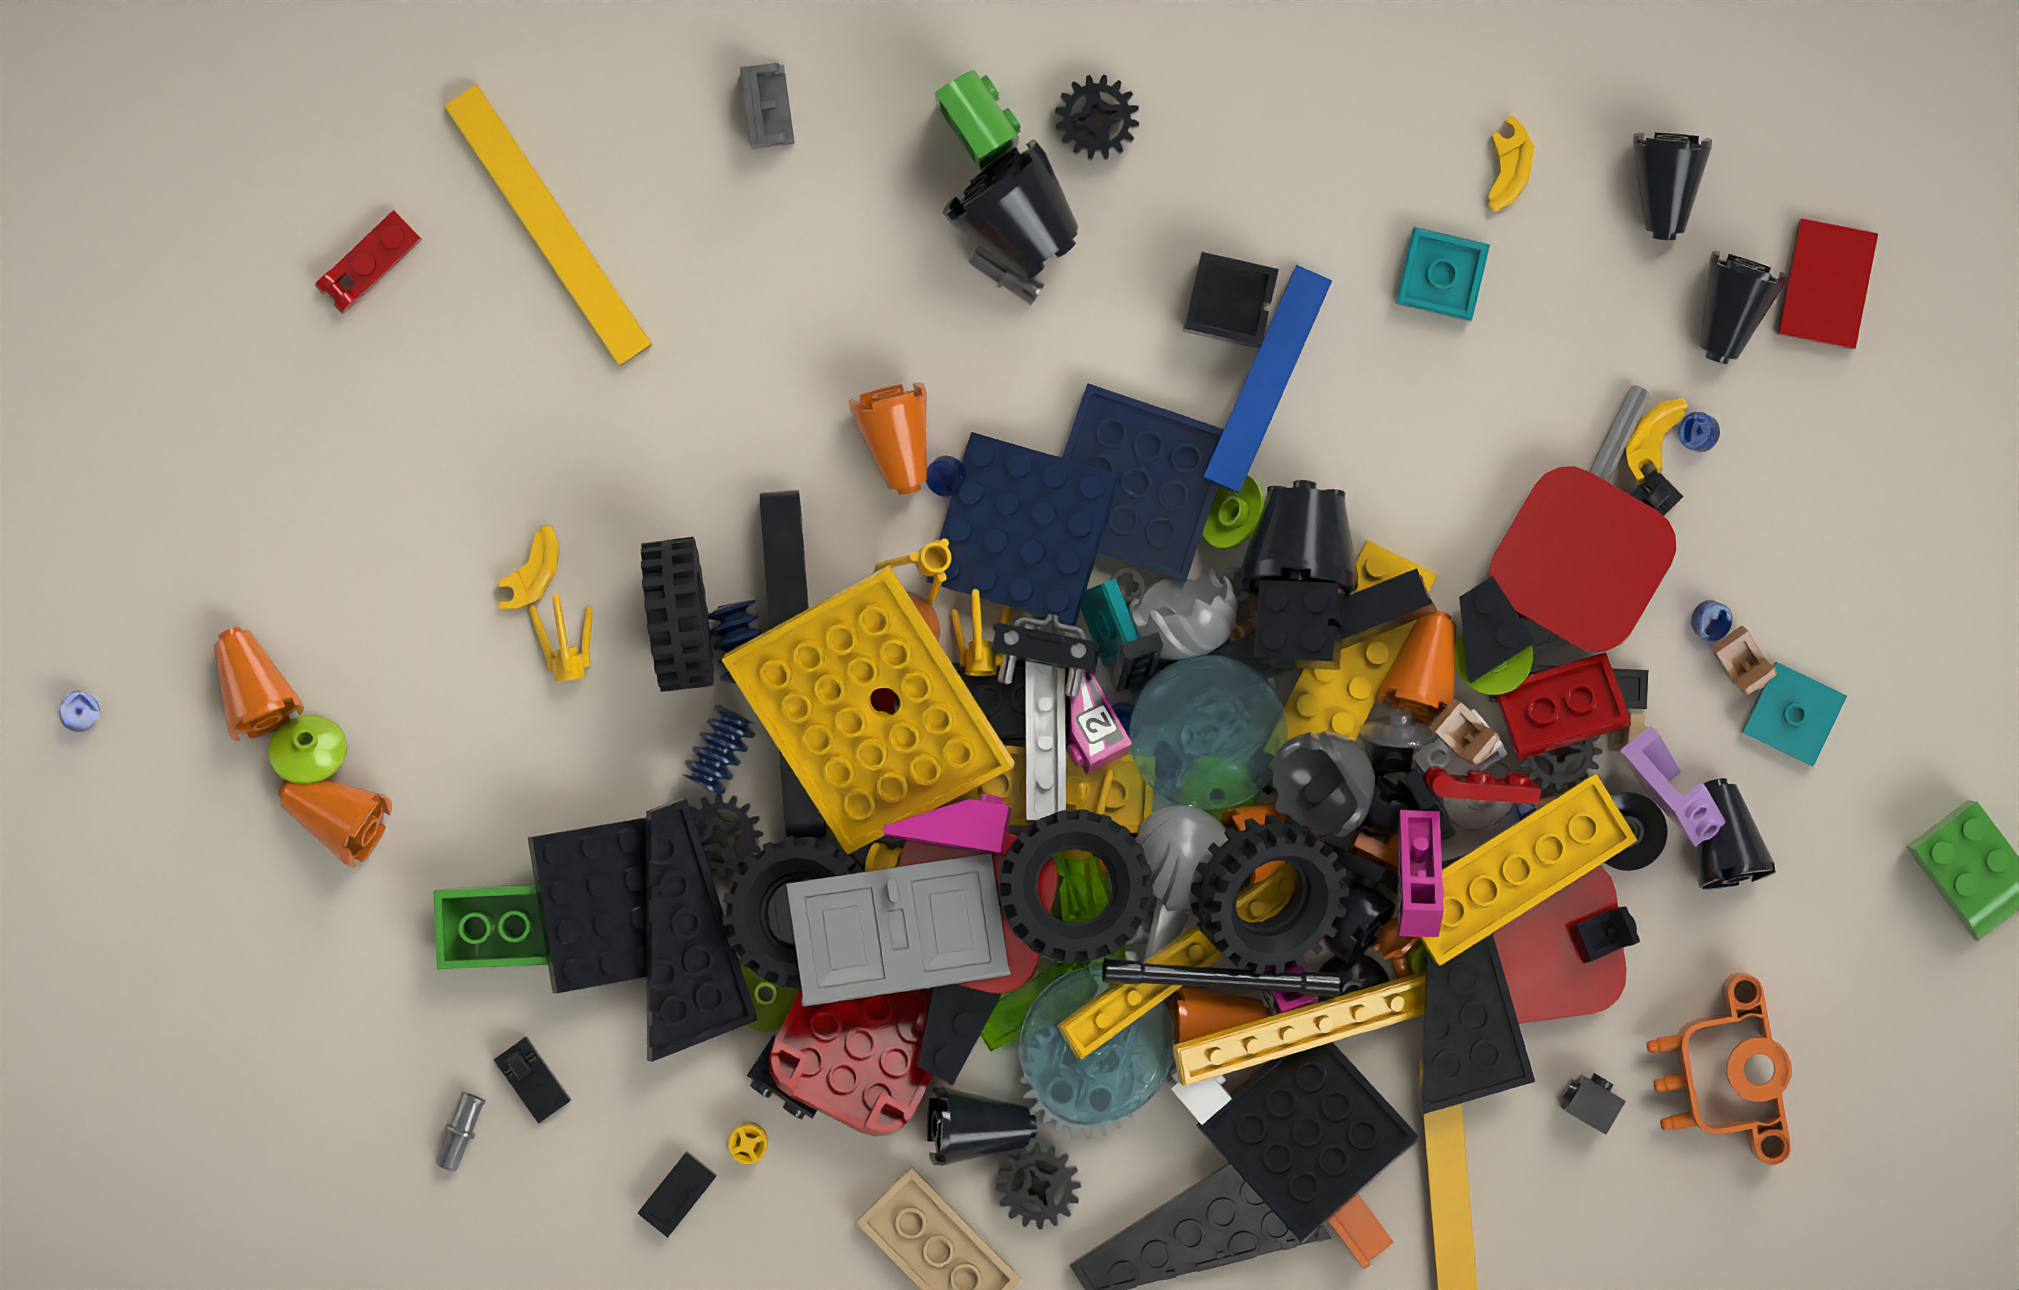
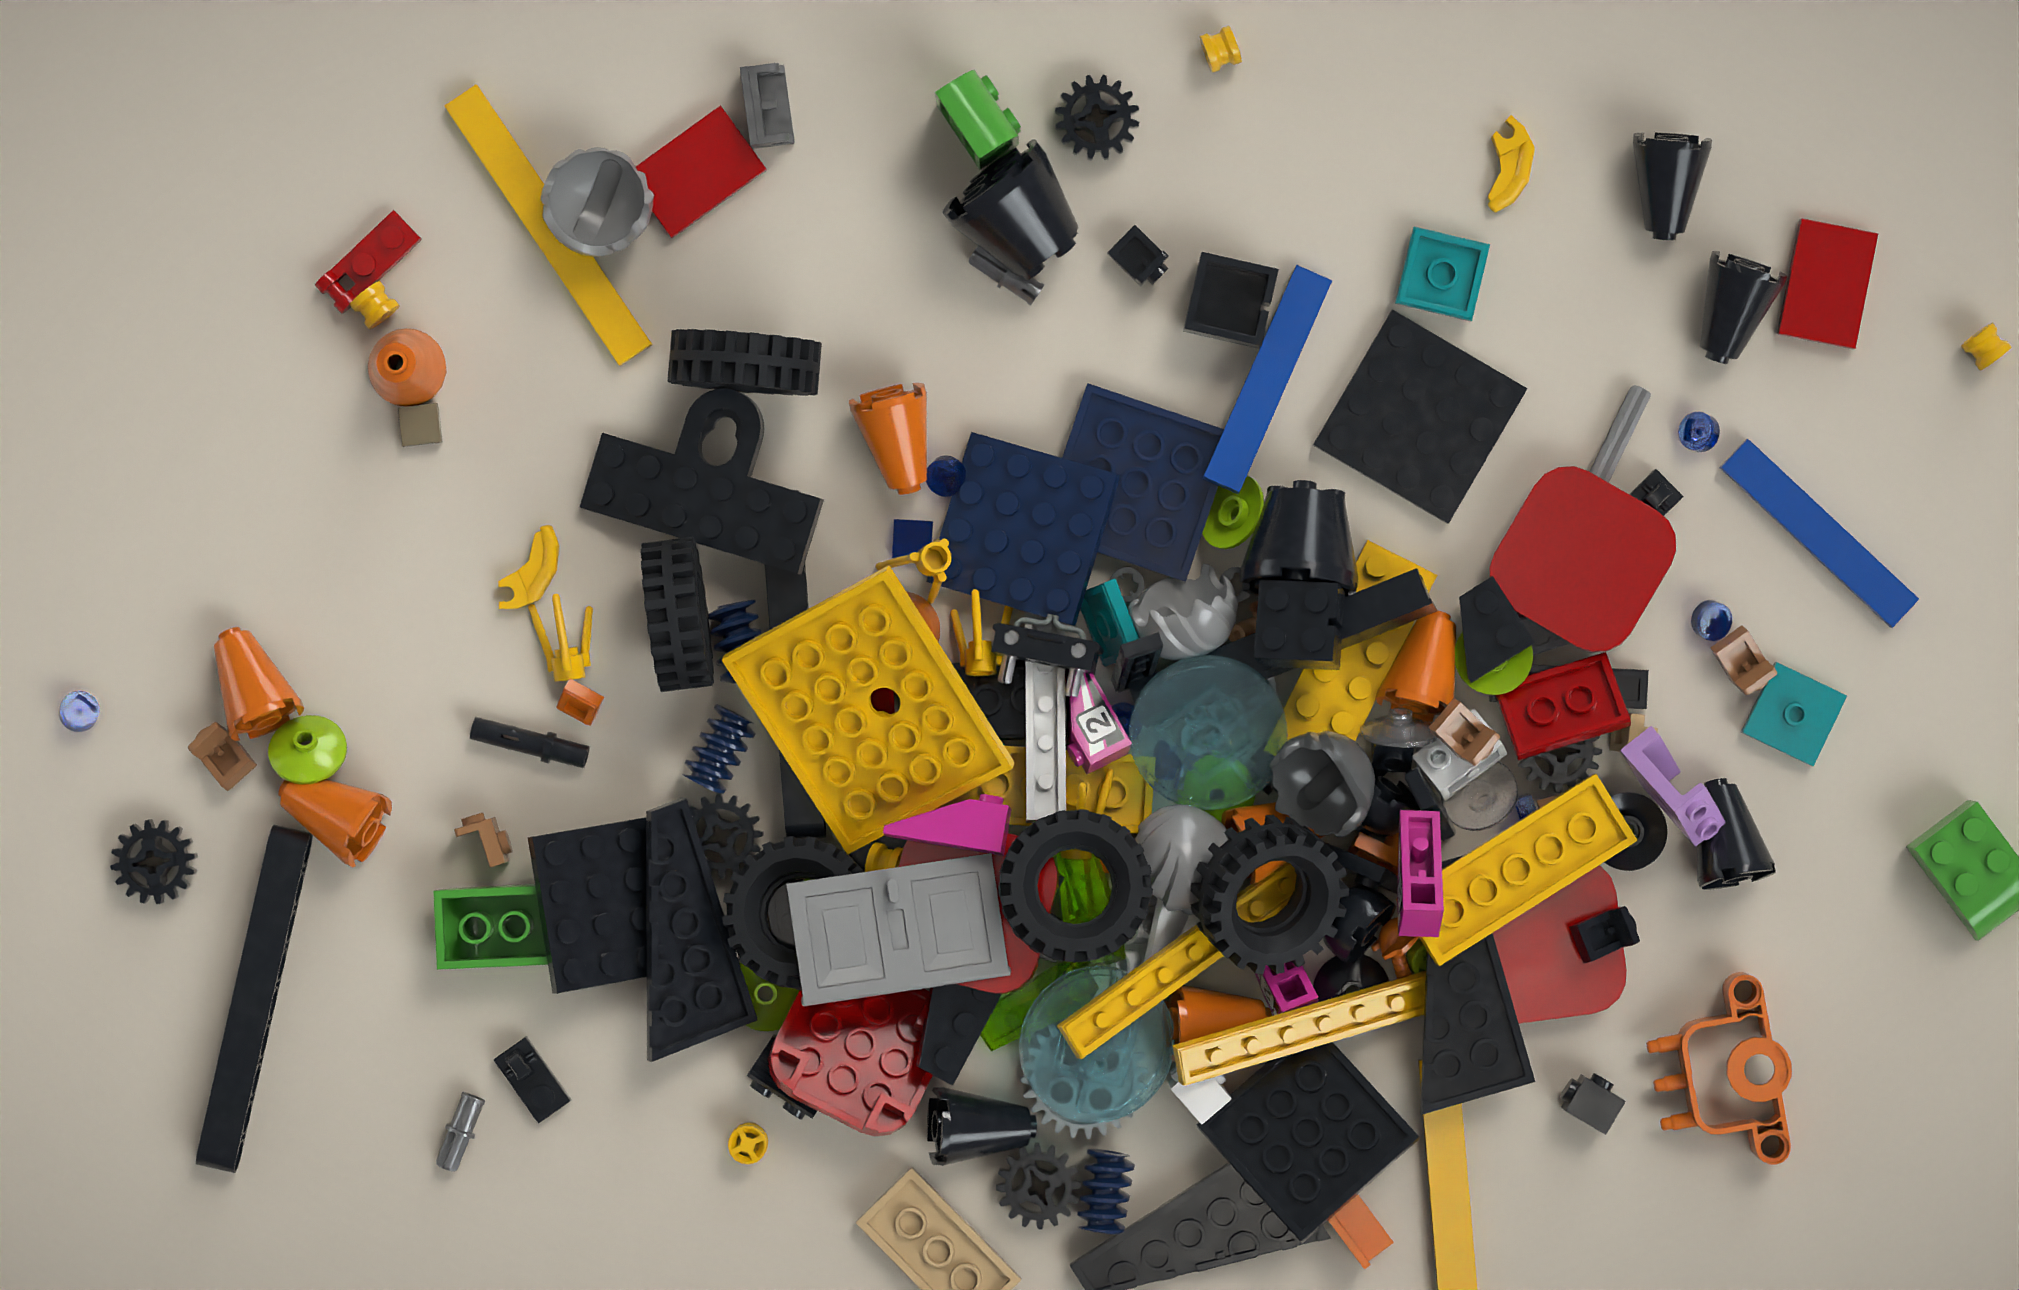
black plate [637,1151,717,1238] -> none
black piece [1102,959,1340,997] -> none
red plate [1424,766,1541,804] -> none
yellow piece [1625,398,1687,485] -> none
none -> black gear [110,819,198,904]
none -> medium nougat bracket [187,722,257,791]
none -> black beam [196,825,313,1173]
none -> yellow wheel [350,281,400,330]
none -> orange cone [368,328,447,407]
none -> dark tan tile [398,403,443,447]
none -> medium nougat bracket [454,812,513,868]
none -> black pin [470,717,590,768]
none -> light grey piece [540,147,654,257]
none -> orange tile [556,678,604,726]
none -> black plate [580,388,824,575]
none -> red tile [636,105,767,238]
none -> black tyre [667,329,822,396]
none -> clear blue tile [892,519,933,558]
none -> dark blue piece [1077,1149,1135,1234]
none -> black bracket [1107,225,1169,286]
none -> yellow wheel [1199,25,1242,73]
none -> black plate [1313,309,1528,524]
none -> blue tile [1719,439,1919,628]
none -> yellow wheel [1961,322,2012,371]

